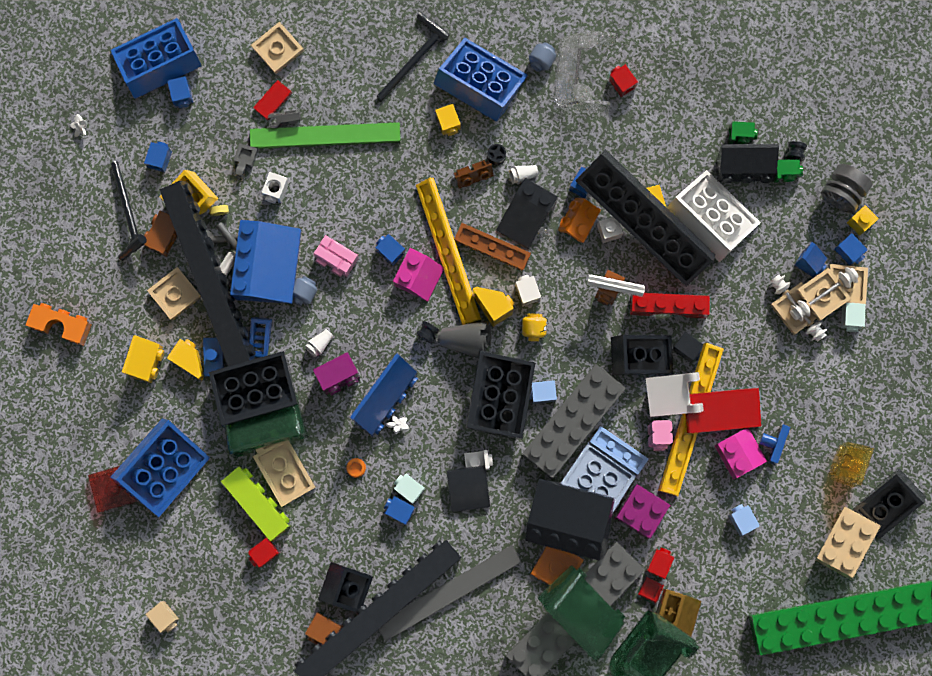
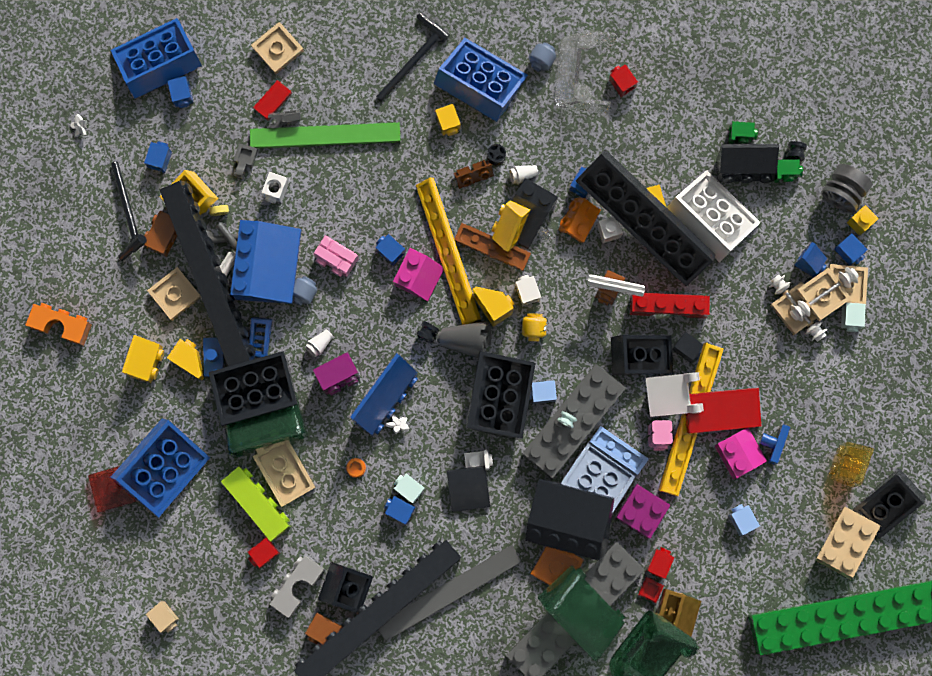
none -> light grey arch [270,555,325,618]
none -> yellow slope [492,201,530,252]
none -> light aqua bush [558,411,577,428]

